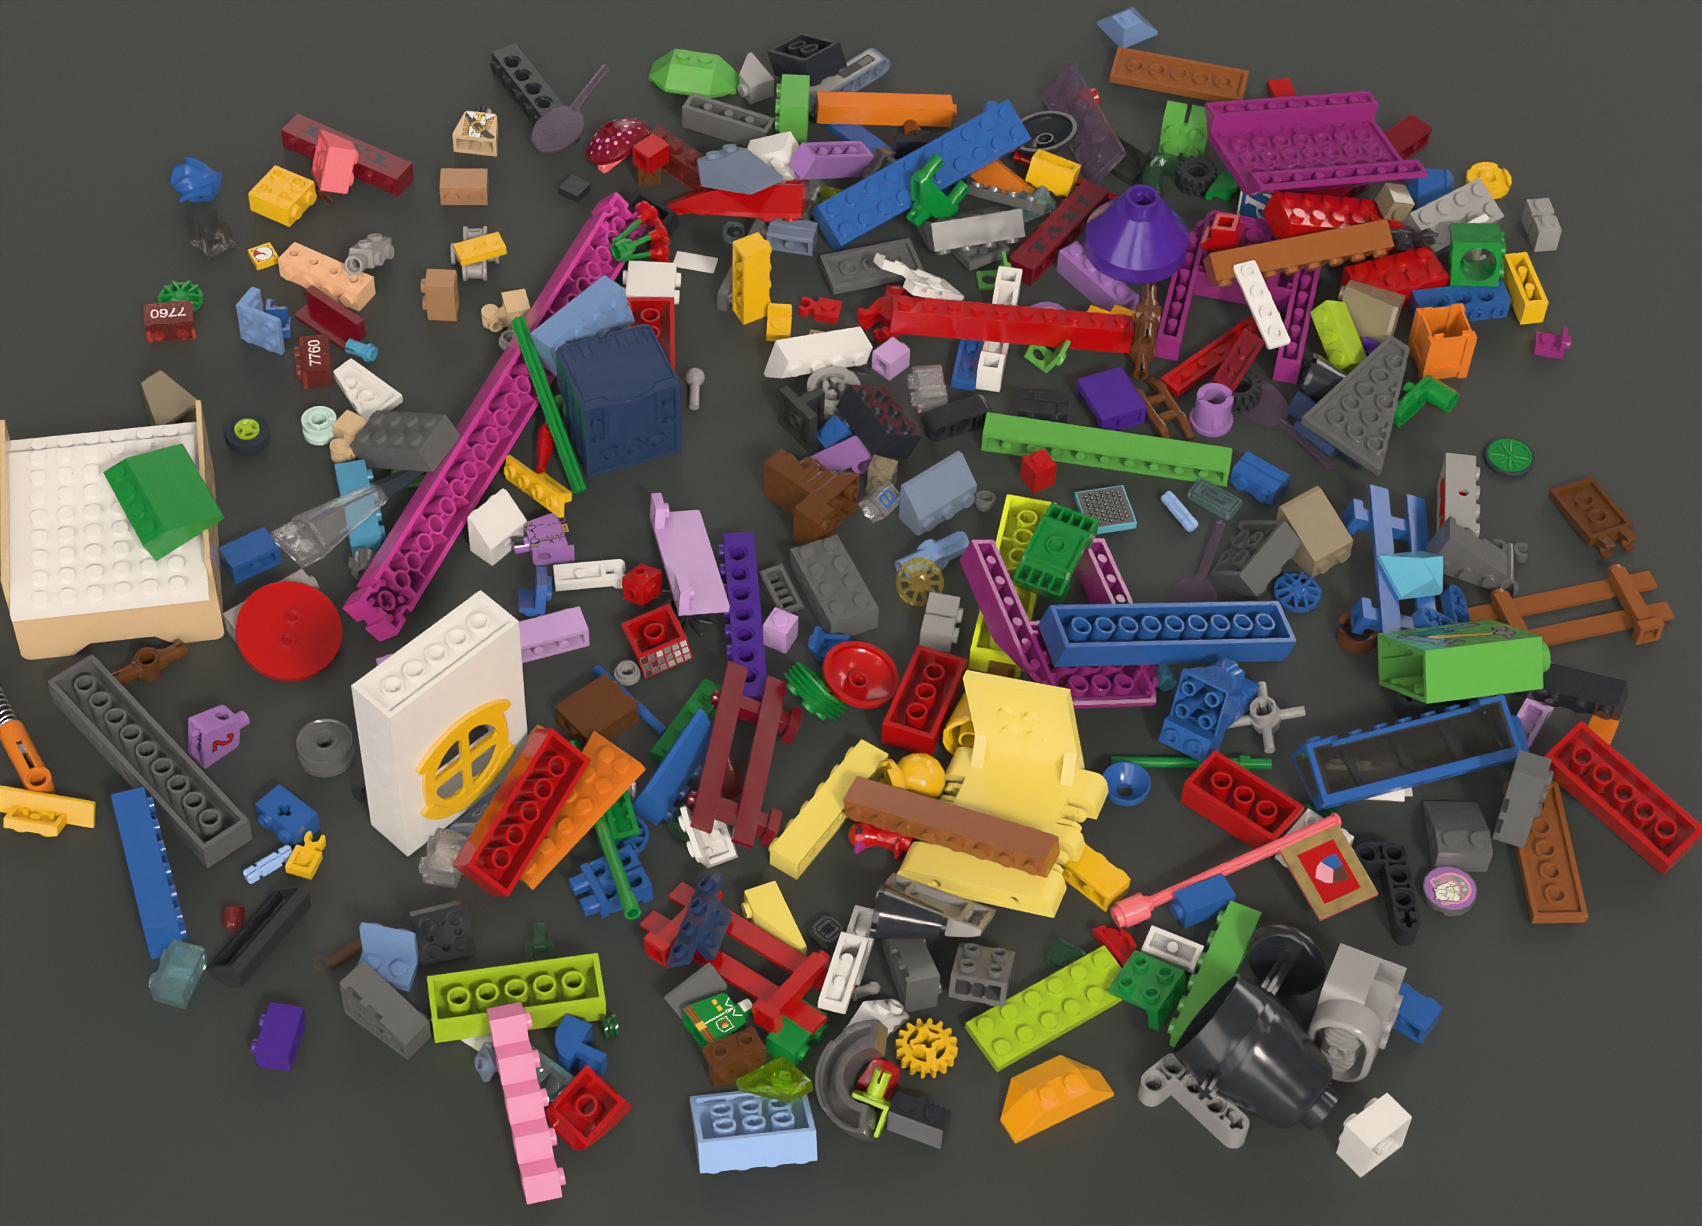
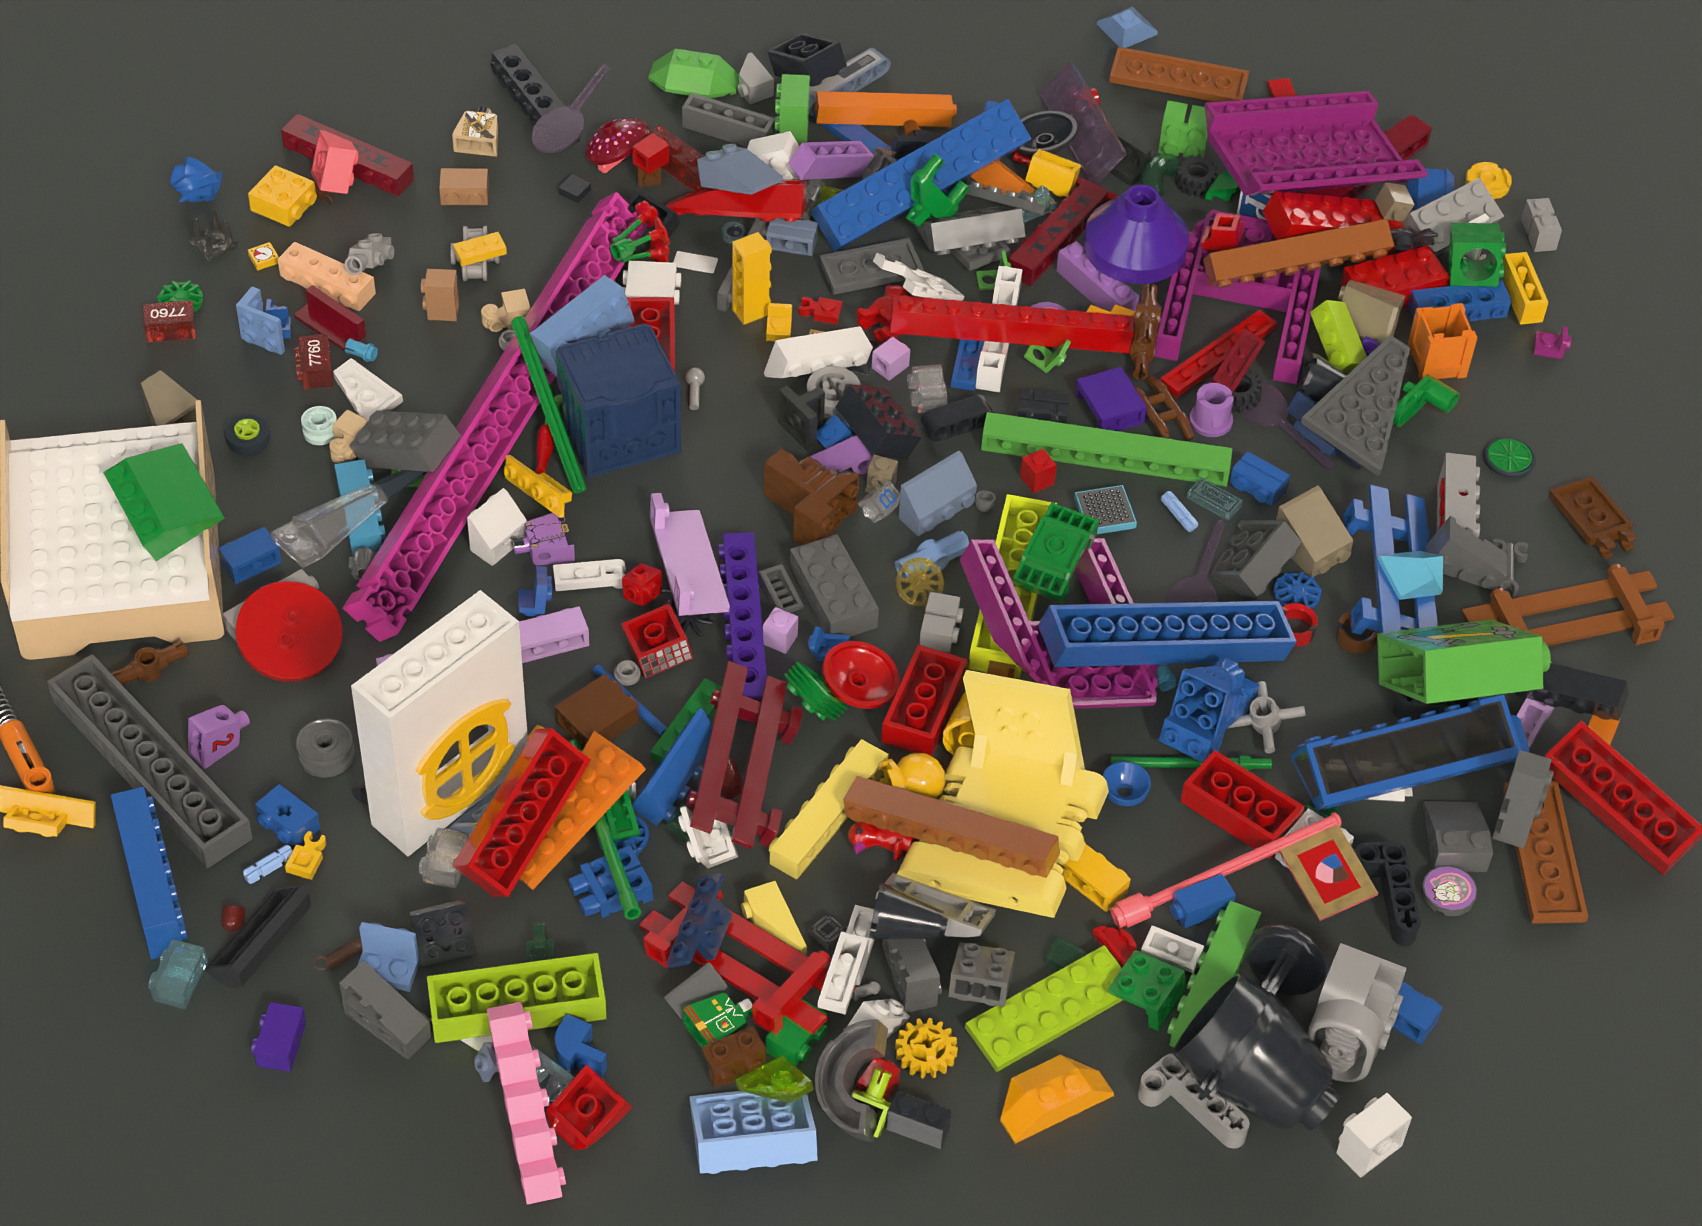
dark green bush [600,1012,620,1040] -> none
white bracket [1233,260,1290,349] -> none
blue beam [1412,584,1470,628] -> none
none -> red piece [1282,603,1318,646]

